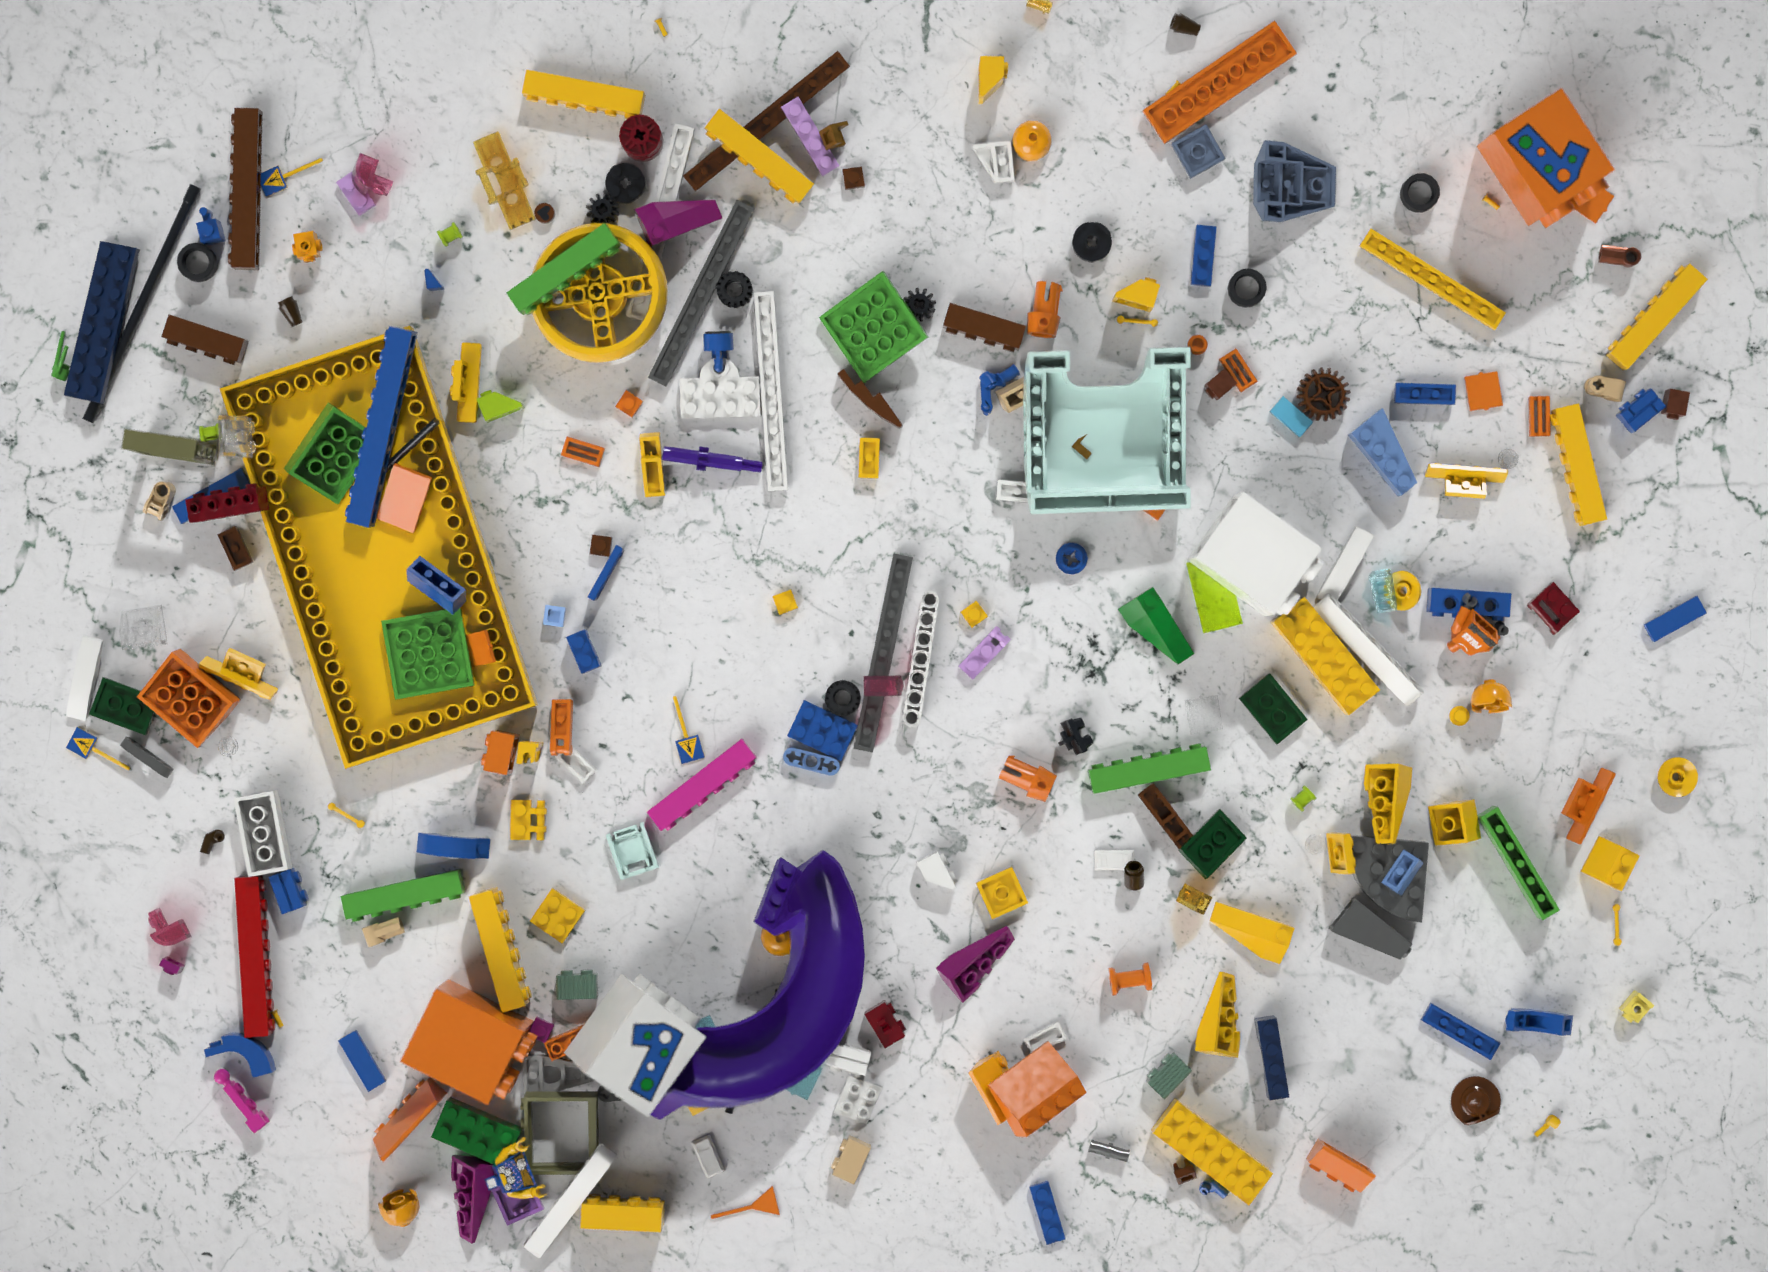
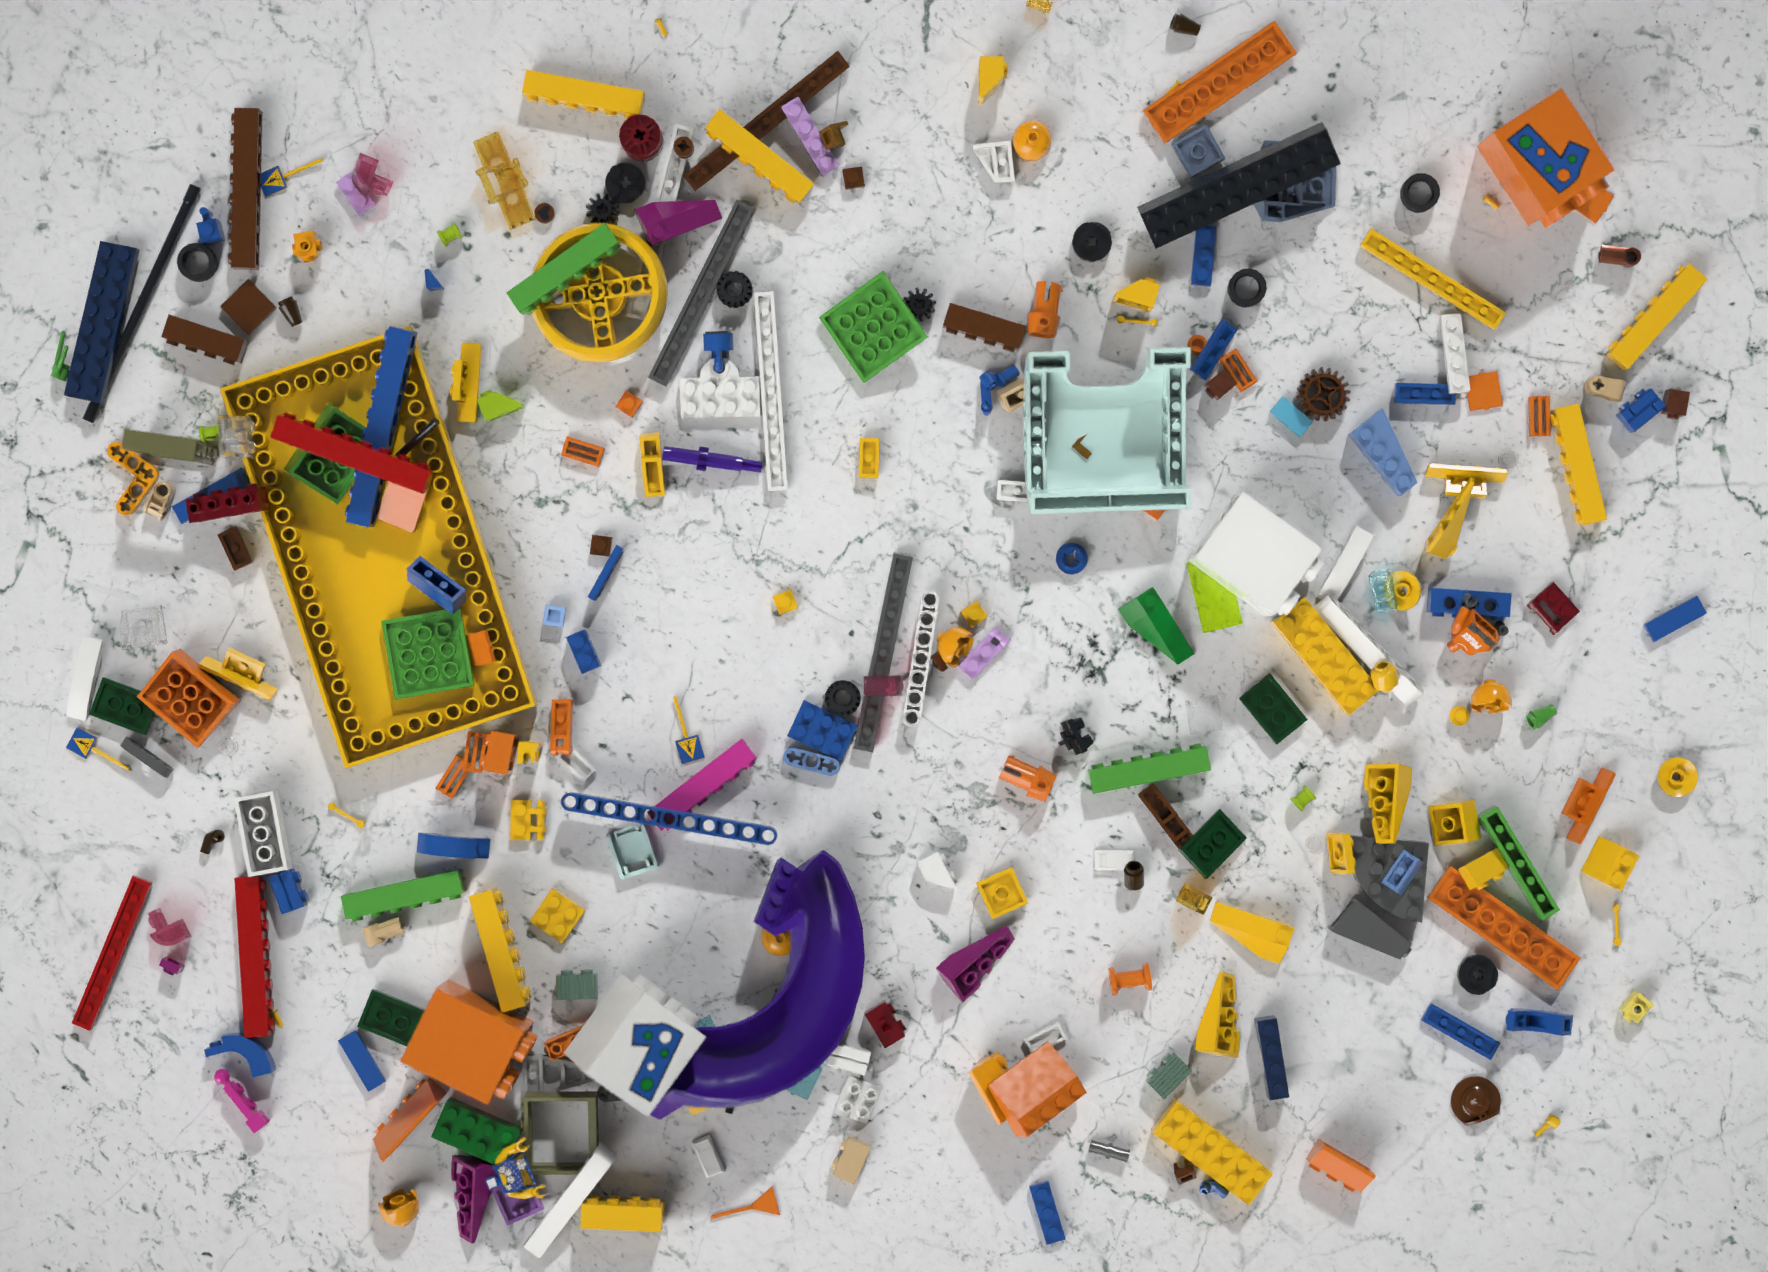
magenta plate [530,1016,554,1043] -> none
reddish brown slope [837,369,903,429] -> none
none -> red plate [72,875,152,1031]
none -> light orange beam [107,442,159,516]
none -> reddish brown tile [220,279,277,335]
none -> red brick [270,412,434,494]
none -> dark green plate [357,989,425,1047]
none -> orange tile [435,755,471,799]
none -> orange tile [462,731,487,774]
none -> blue beam [561,792,778,845]
none -> reddish brown wheel [674,136,694,159]
none -> reddish brown tile [931,652,948,672]
none -> light orange cylinder [936,627,974,668]
none -> black brick [1137,122,1341,249]
none -> blue tile [1190,319,1237,381]
none -> yellow head [1370,661,1399,693]
none -> yellow wedge [1425,477,1474,559]
none -> orange plate [1426,865,1581,990]
none -> white plate [1440,313,1470,394]
none -> black plate [1457,954,1498,995]
none -> yellow brick [1458,848,1510,890]
none -> bright green cone [1526,704,1557,729]

